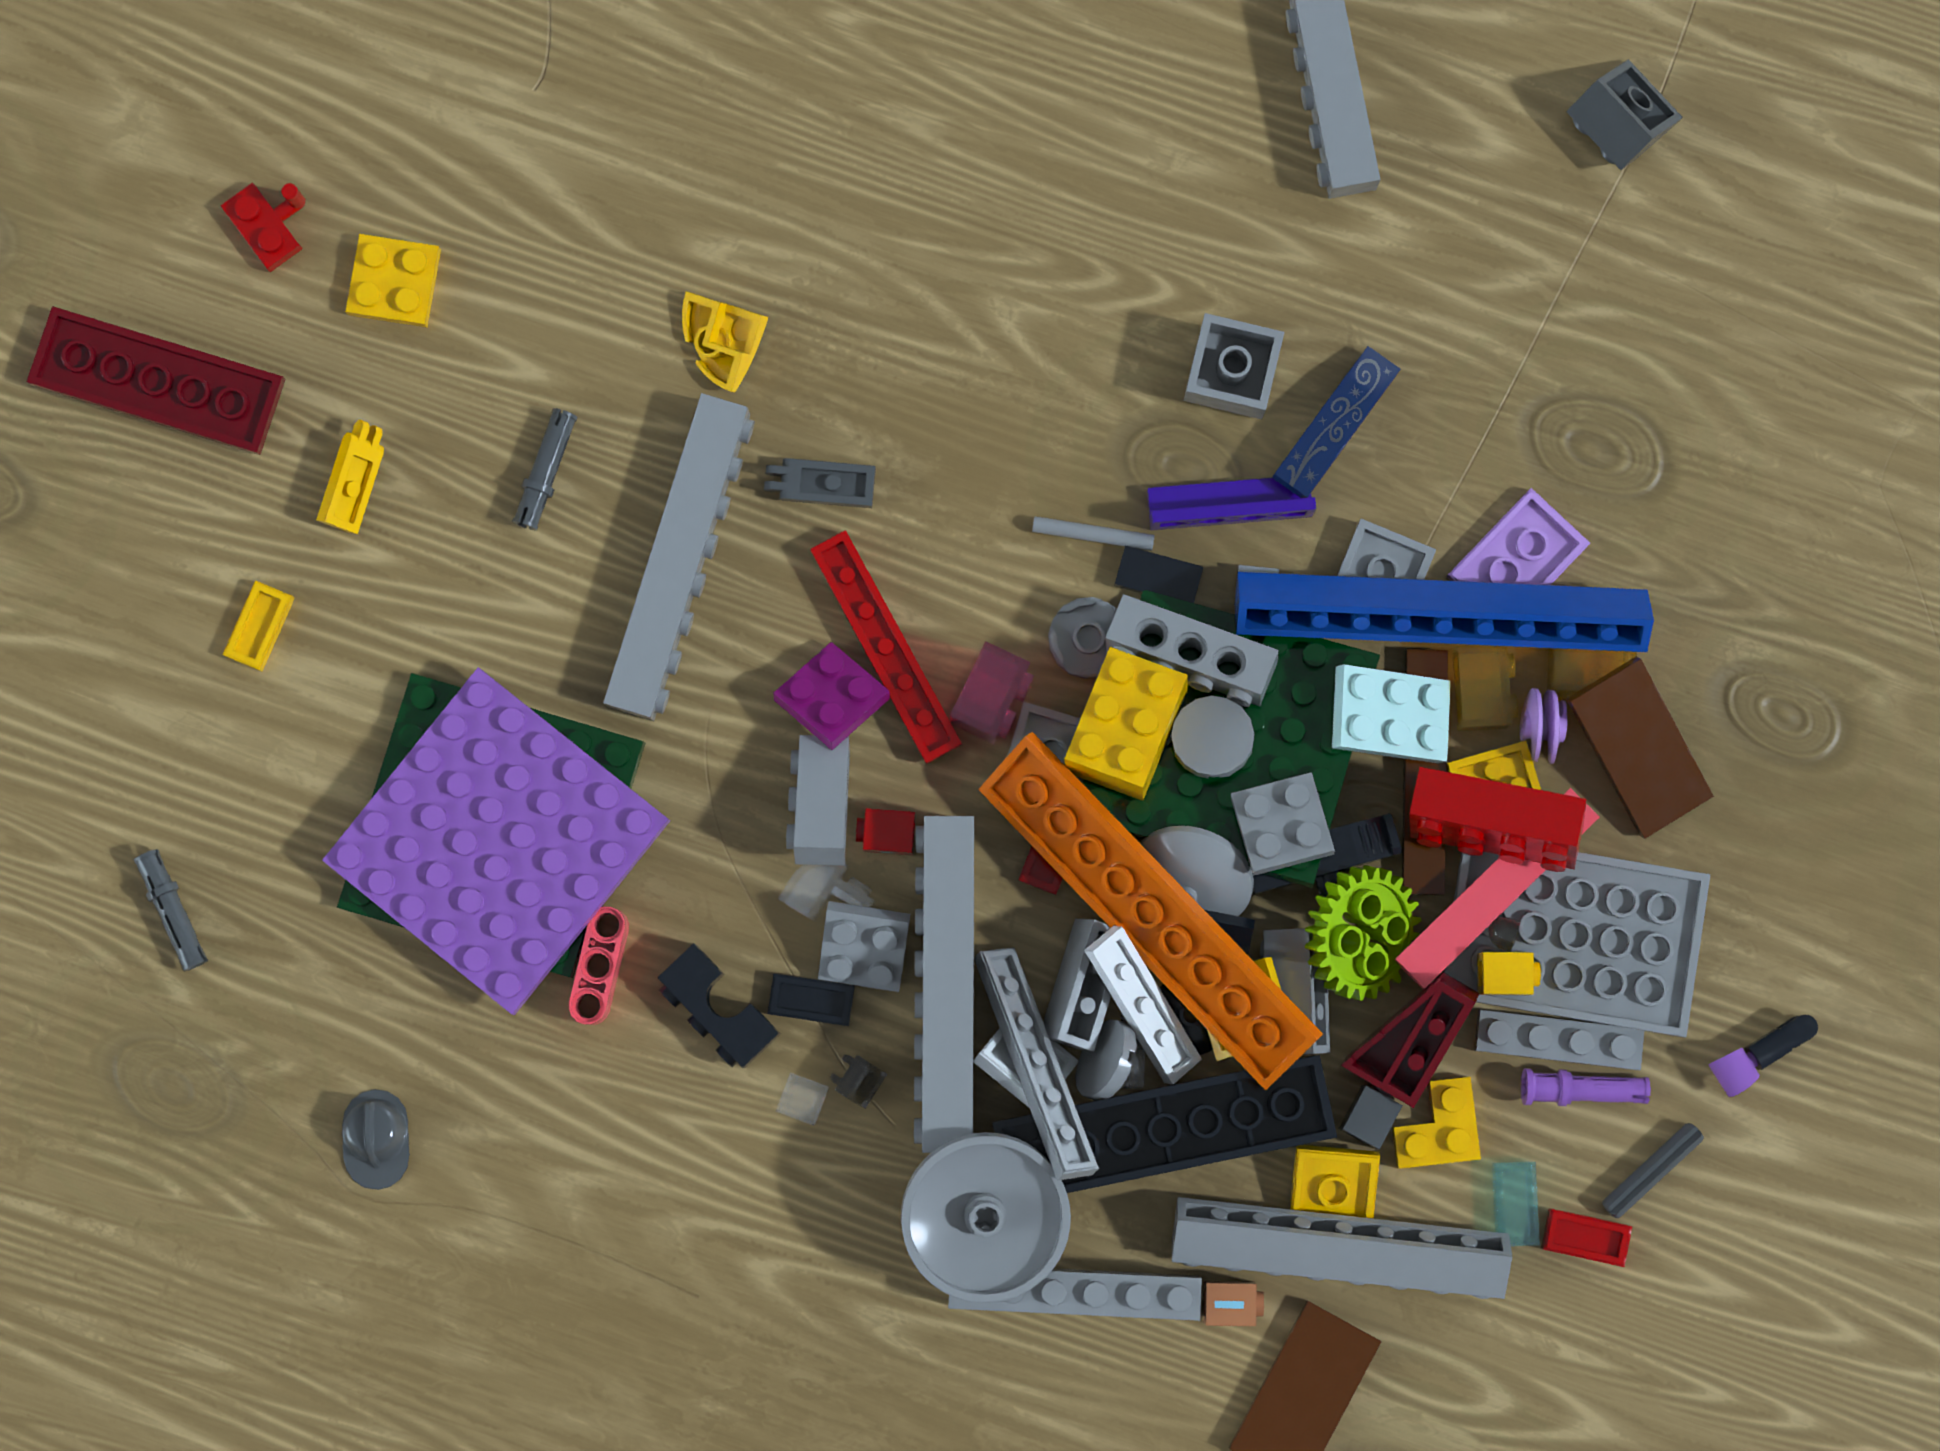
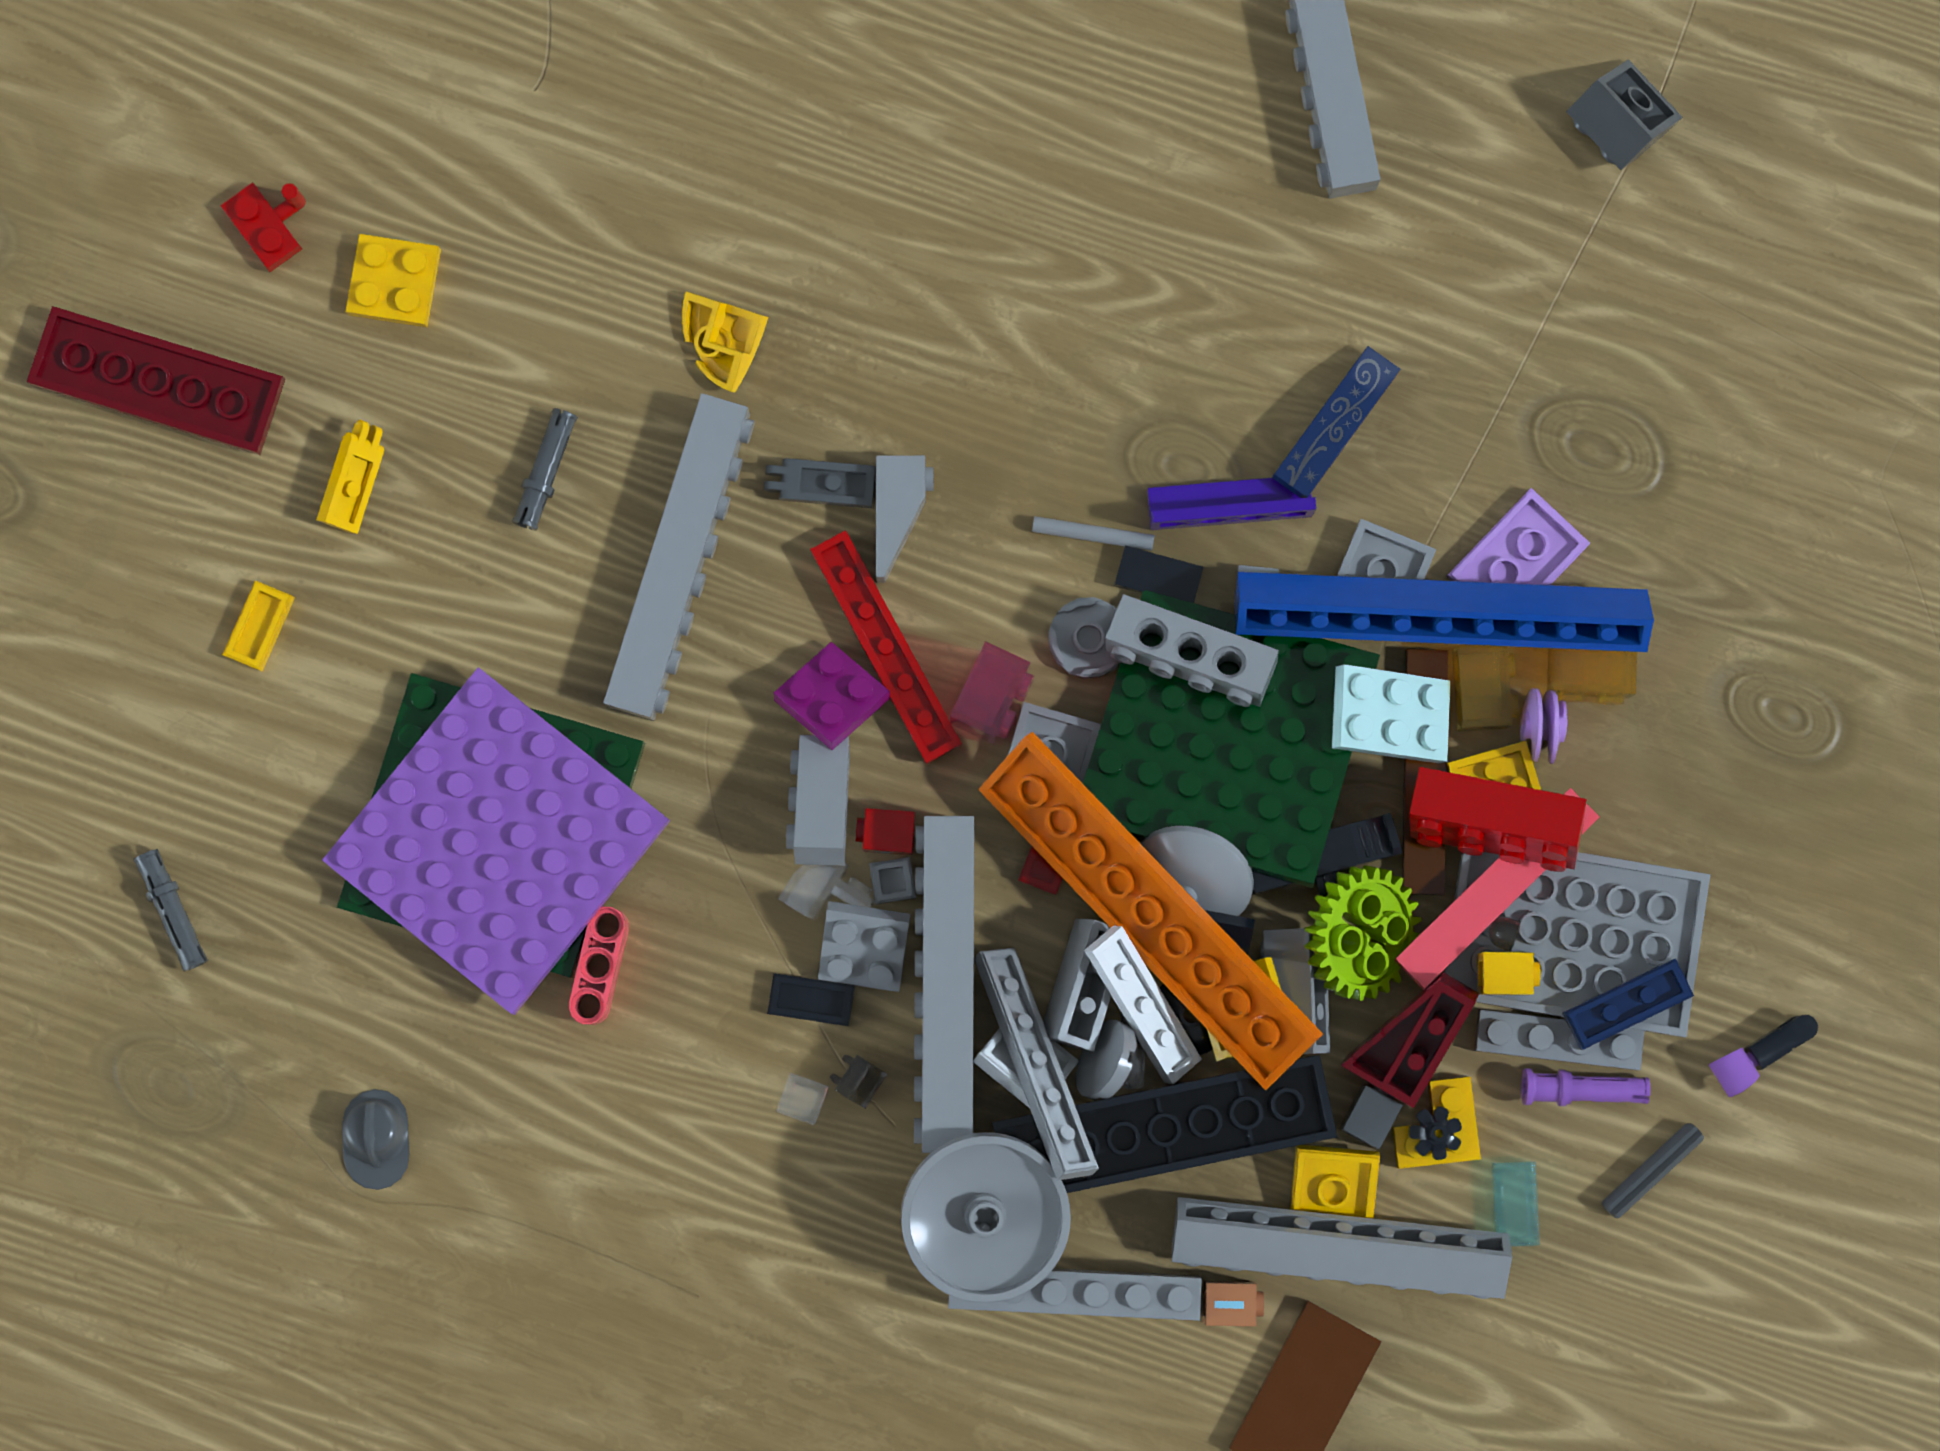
black arch [657,943,781,1068] -> none
yellow brick [1064,647,1188,801] -> none
light grey tile [1171,696,1255,778] -> none
light grey brick [1183,313,1284,420] -> none
light grey plate [1231,772,1335,876] -> none
red tile [1541,1208,1633,1267] -> none
reddish brown tile [1566,657,1714,839] -> none
none -> light grey tile [869,857,916,905]
none -> light grey slope [876,455,934,583]
none -> black plant [1408,1107,1462,1160]
none -> dark blue tile [1562,958,1694,1050]

